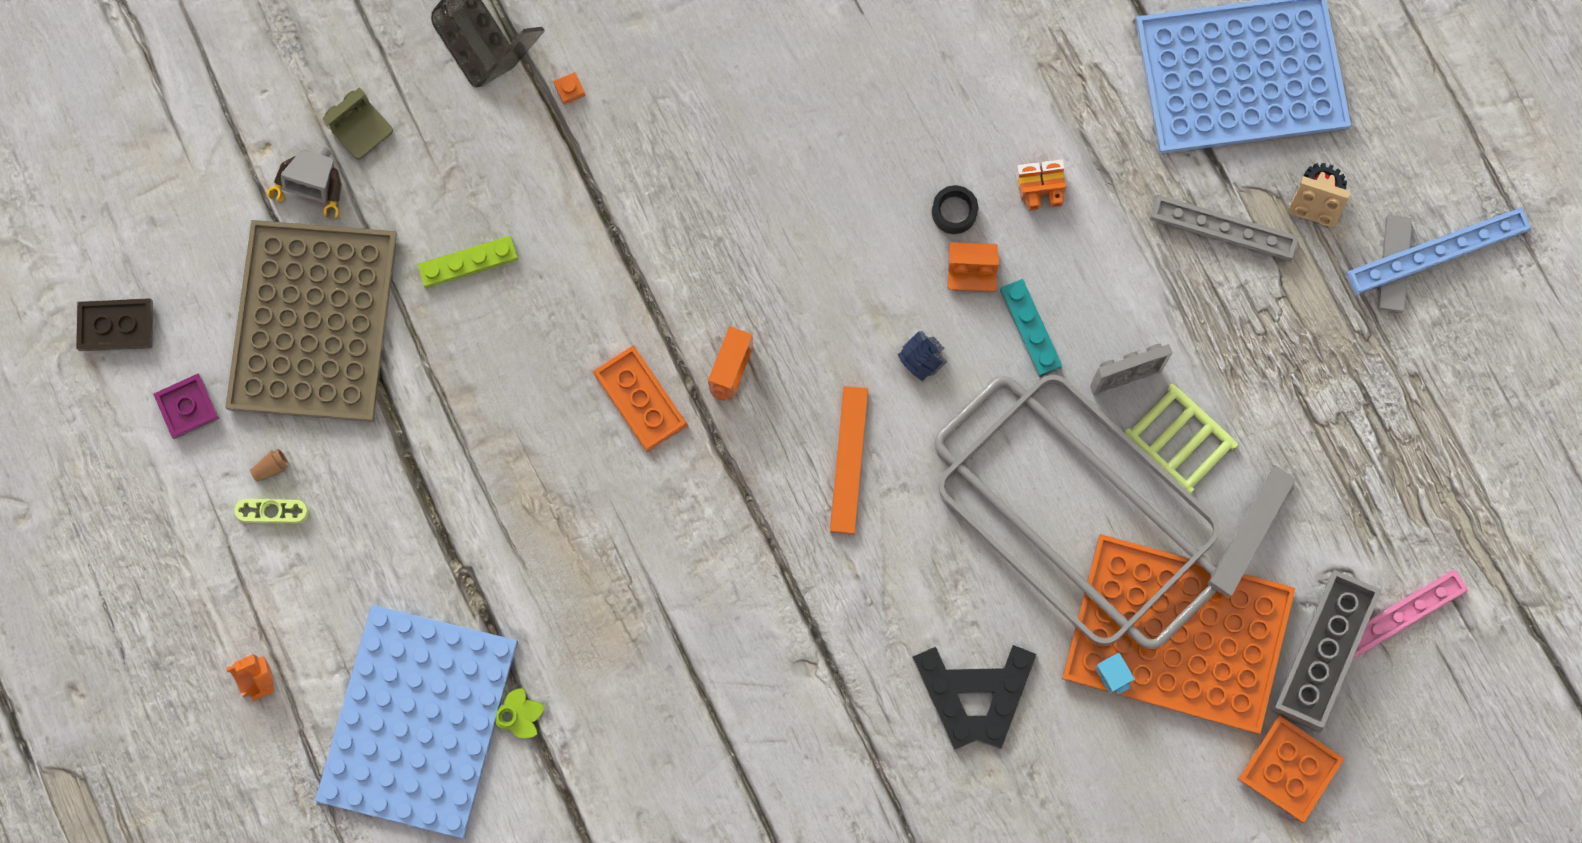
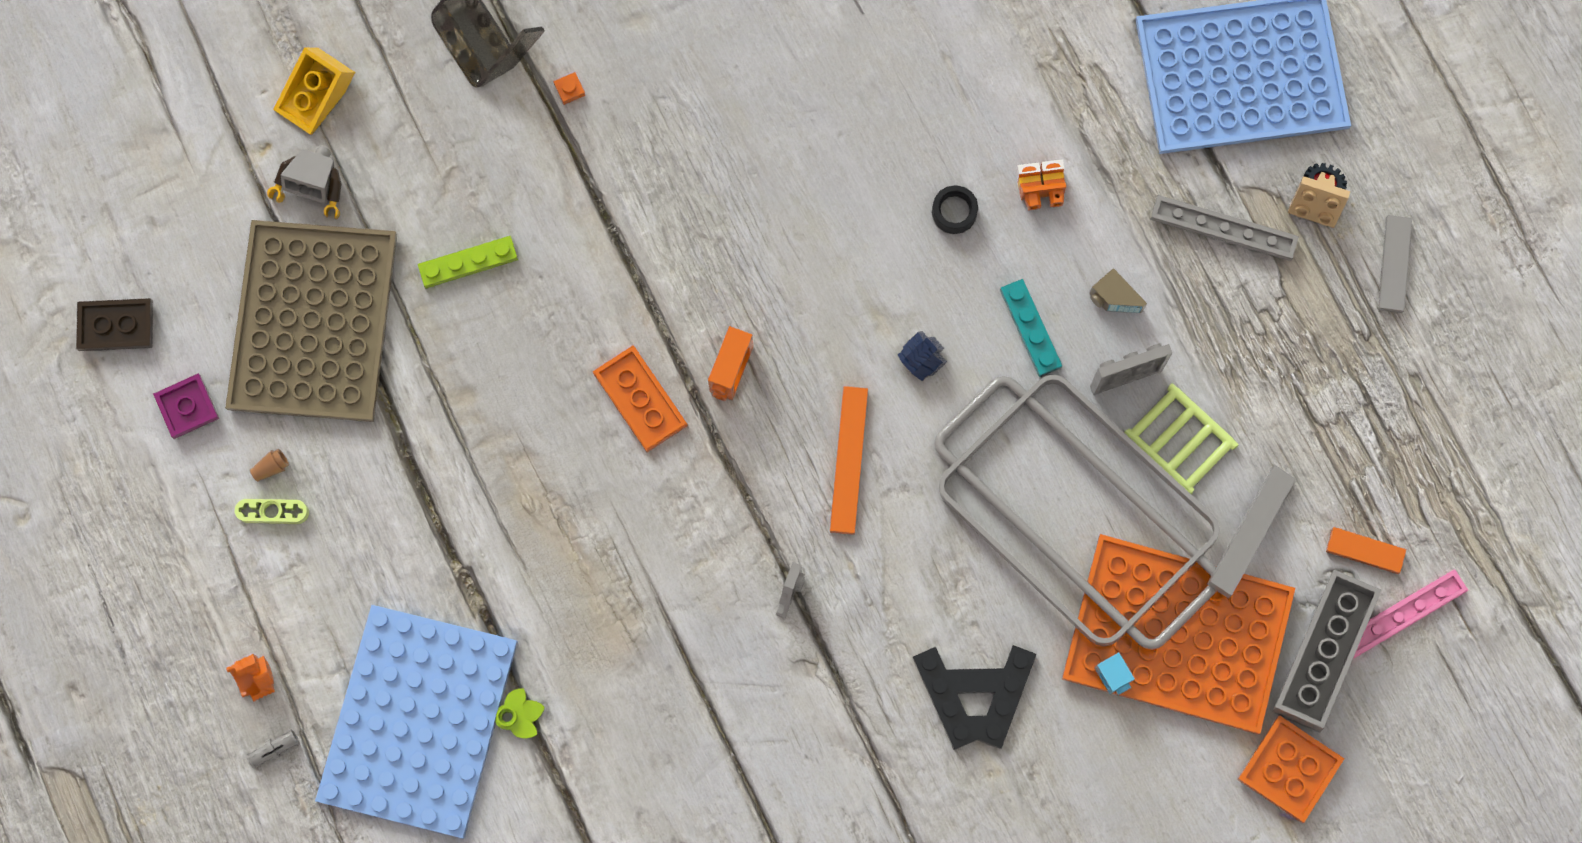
olive bracket [323,87,393,160] -> none
orange bracket [948,242,999,292] -> none
light blue tile [1345,207,1532,296] -> none
none -> light grey pin [246,729,299,769]
none -> yellow slope [273,47,356,135]
none -> light grey wing [776,562,805,618]
none -> dark tan slope [1089,268,1147,313]
none -> orange tile [1326,527,1407,574]

